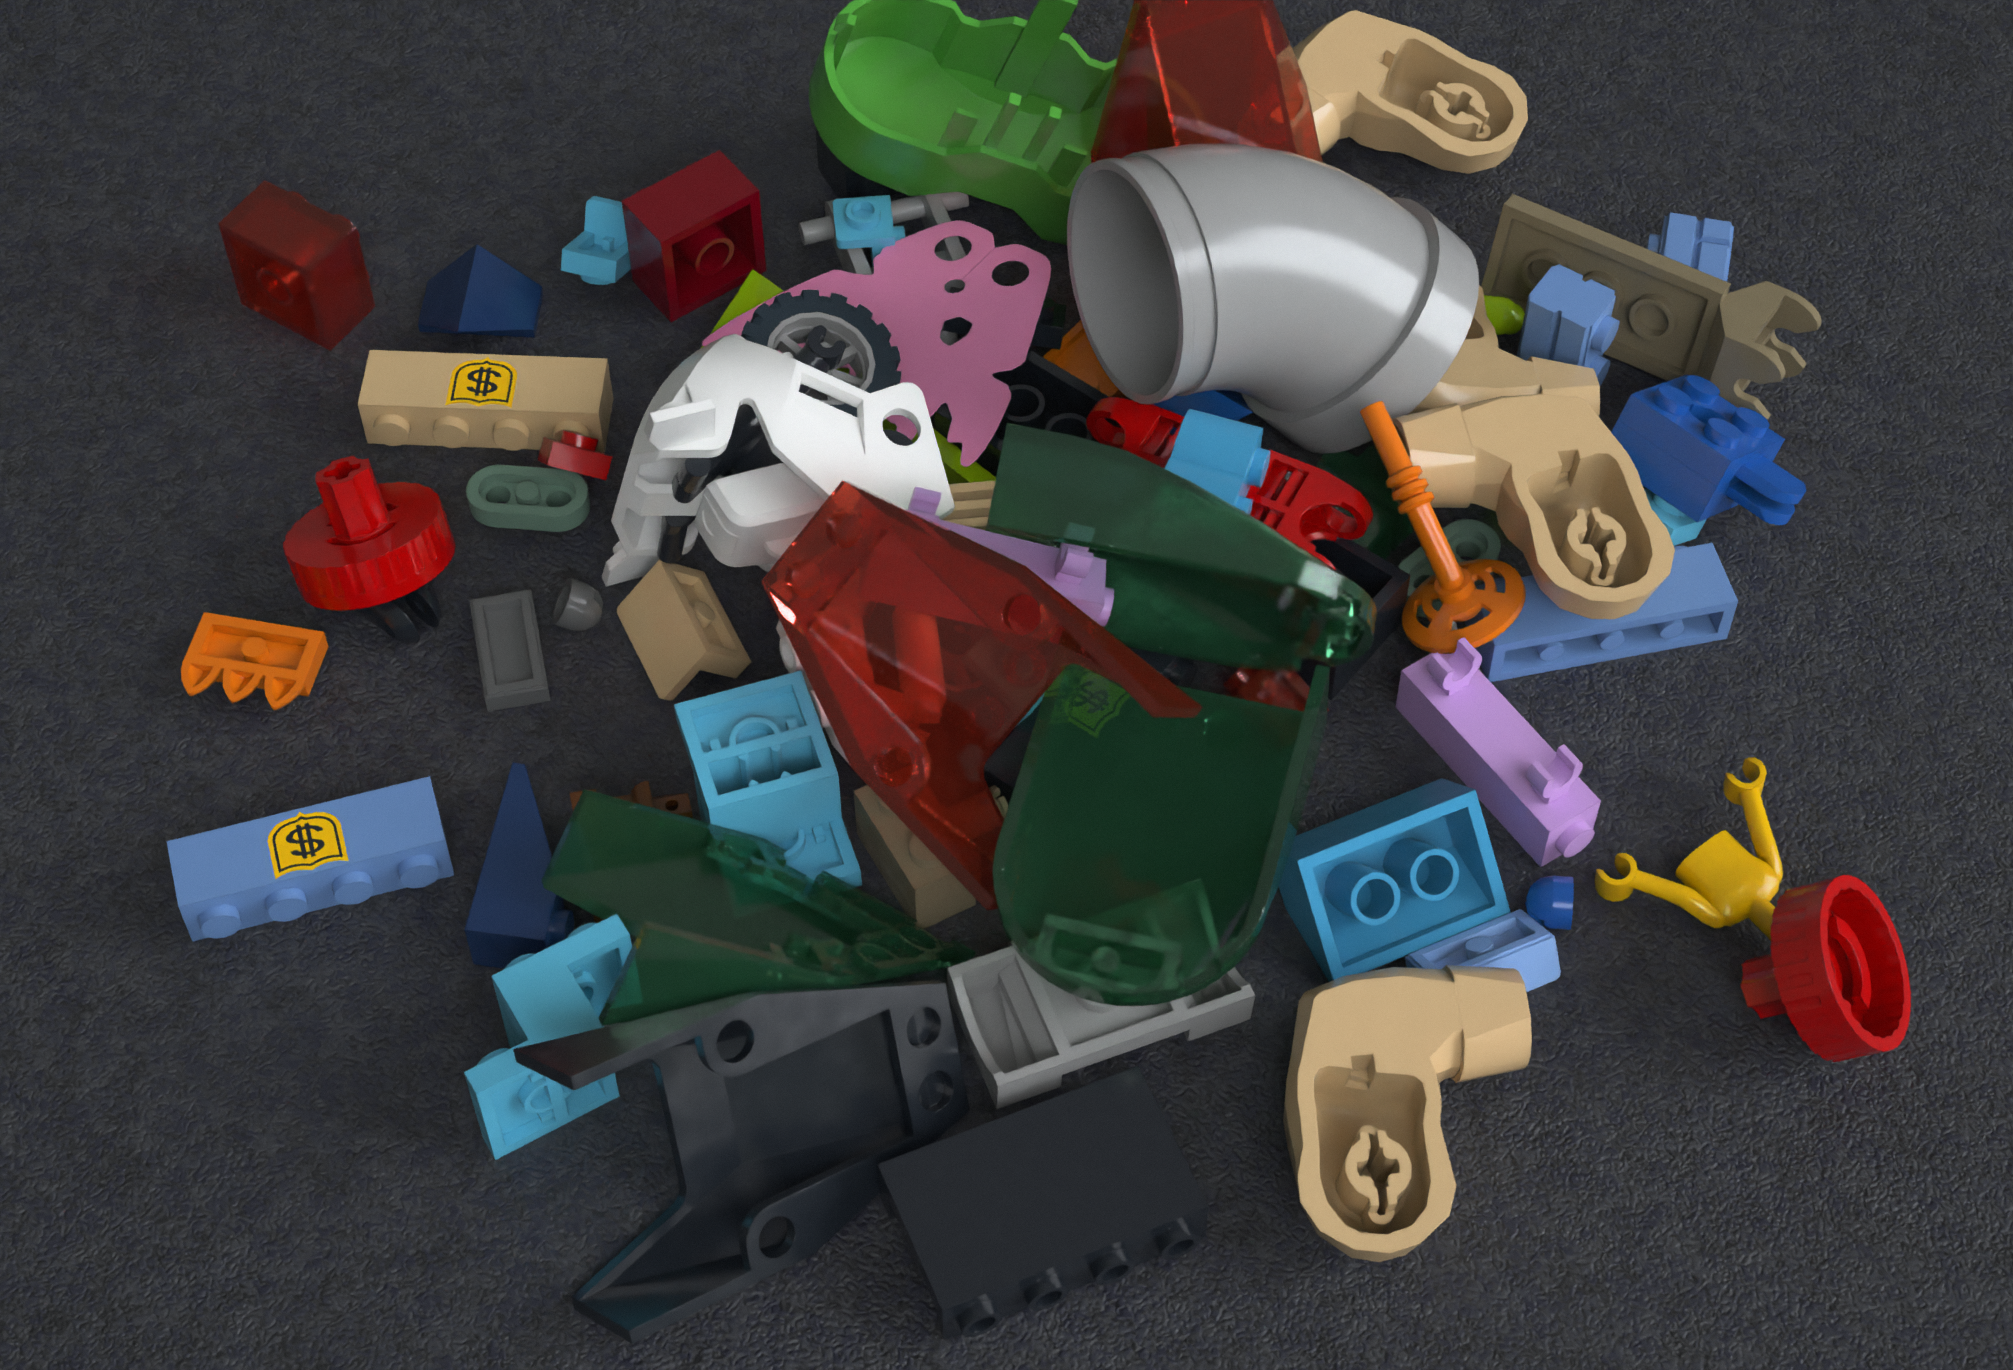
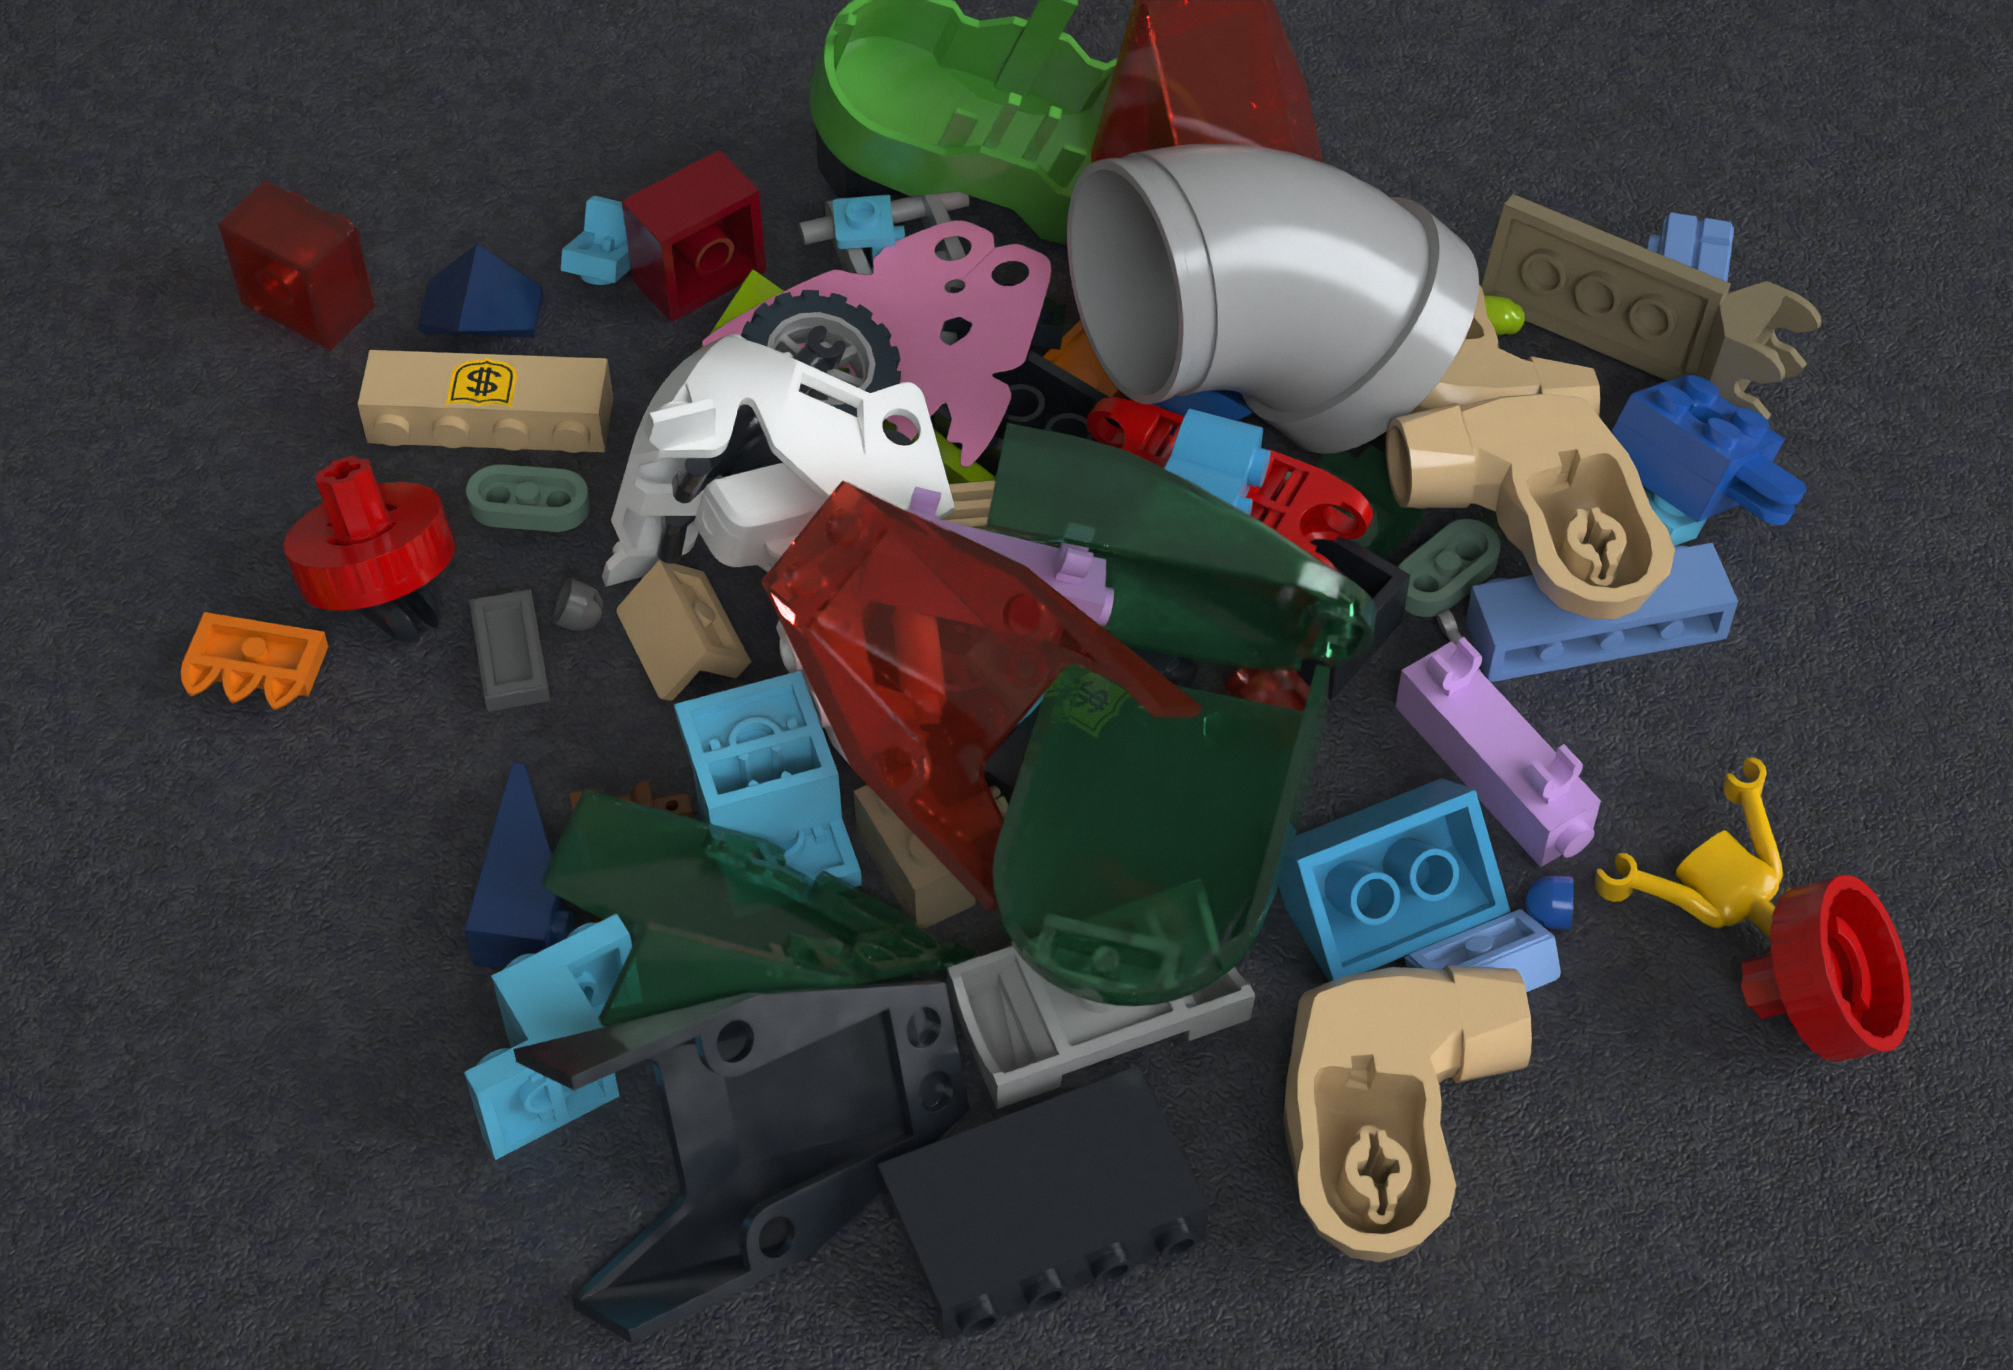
medium blue brick [166,776,455,942] -> none
red plate [538,430,612,480] -> none
tan piece [1235,10,1528,174] -> none
orange dish [1360,401,1526,654] -> none
medium blue brick [1517,264,1620,386] -> none

